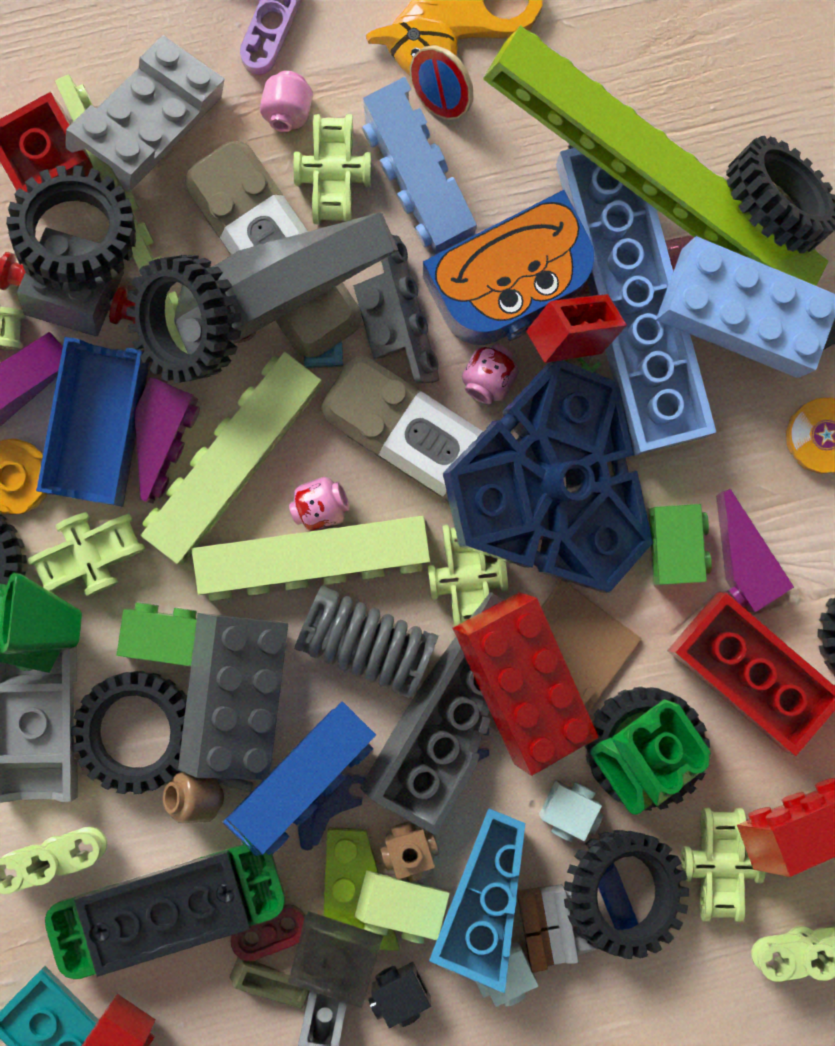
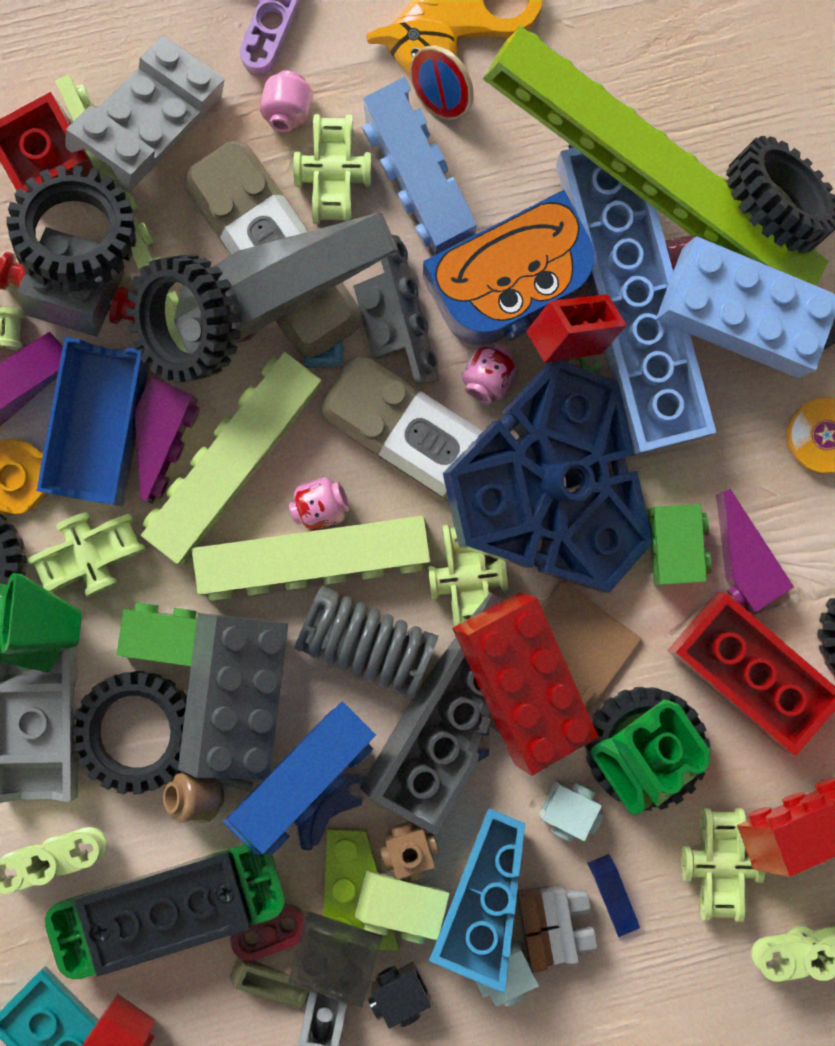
black tyre [564,830,689,959] -> none

